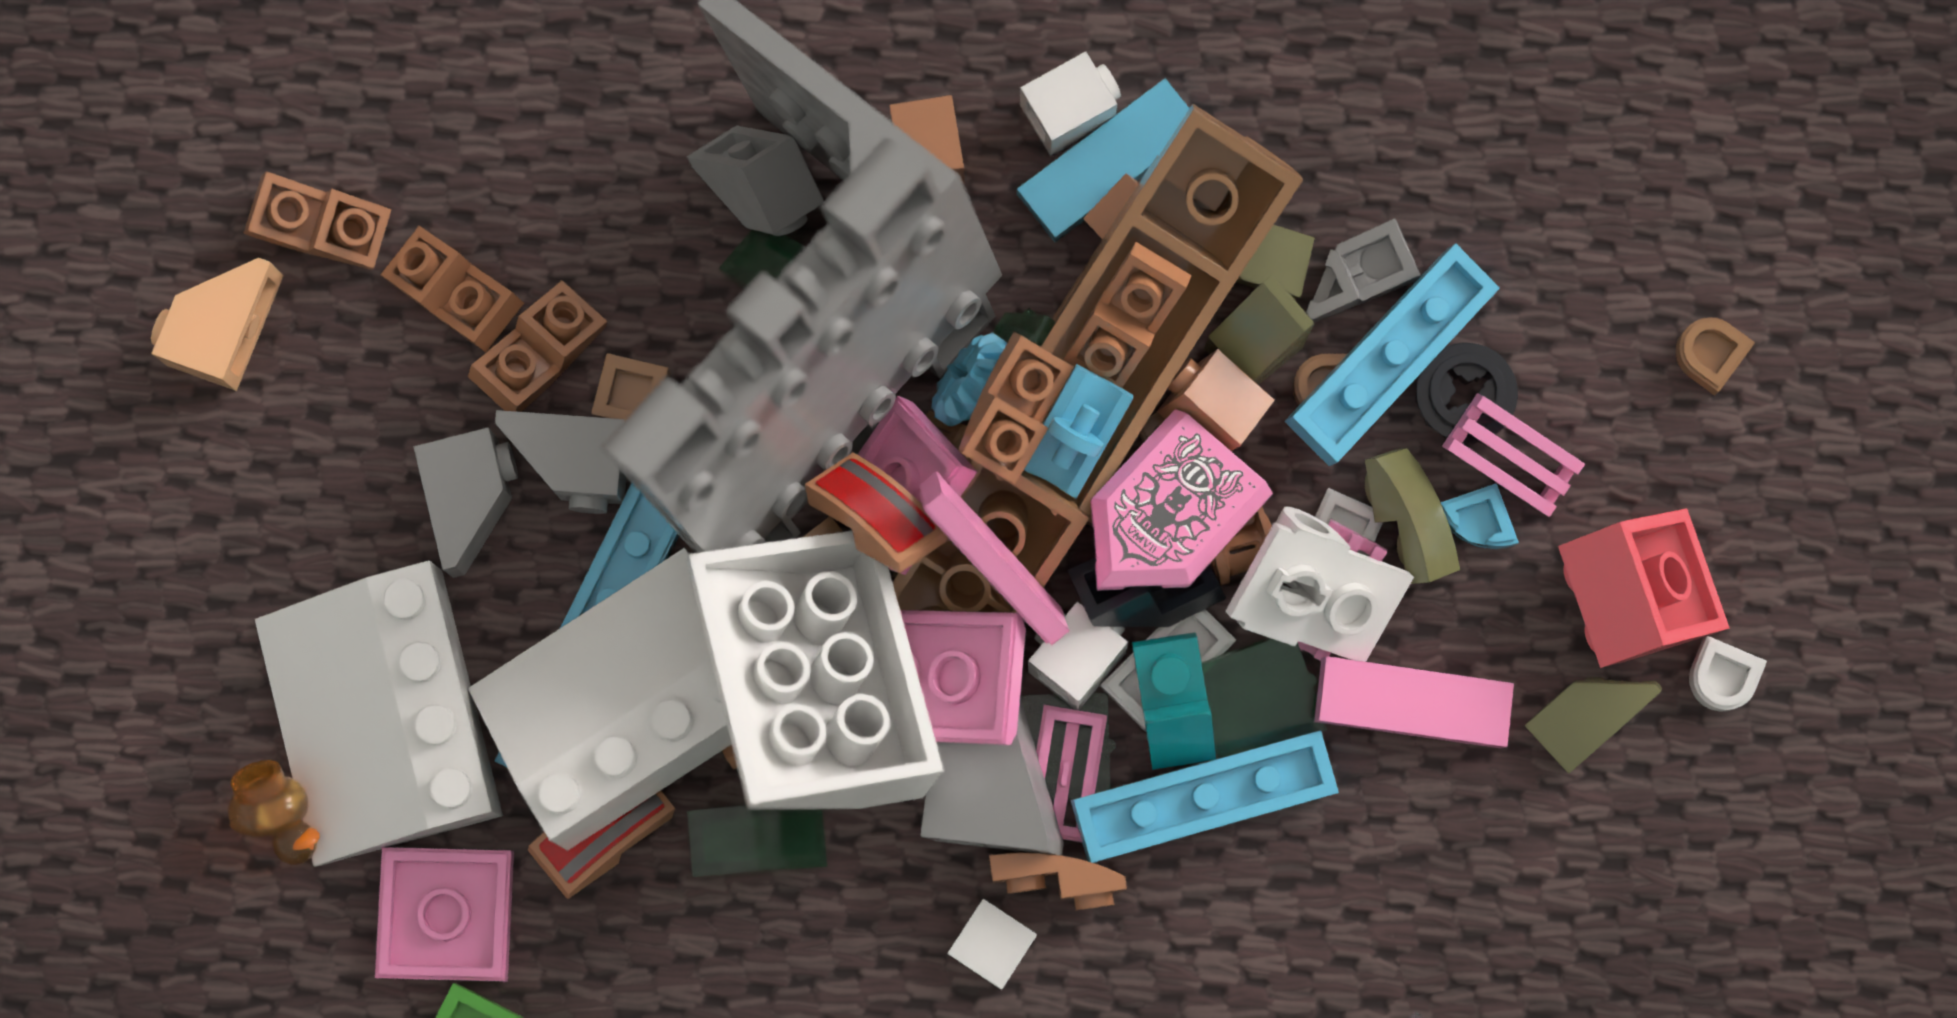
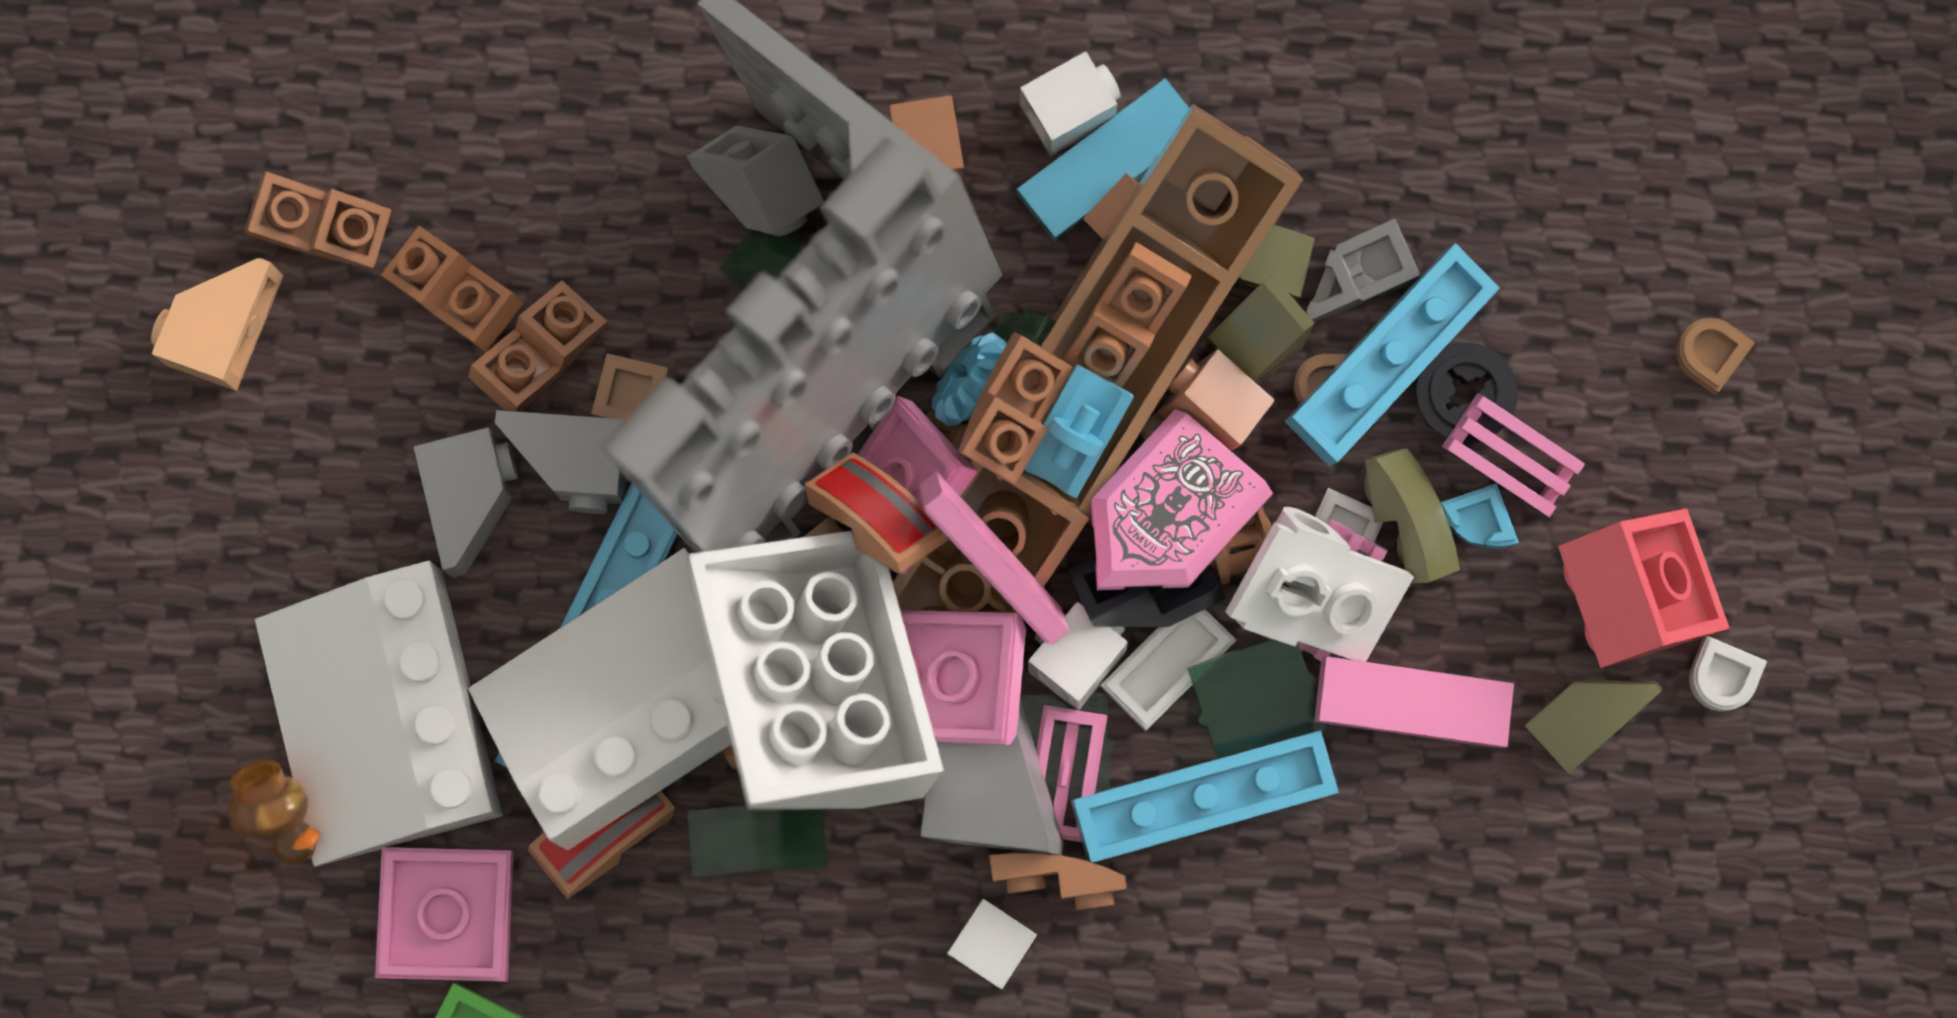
teal slope [1132,632,1216,770] -> none

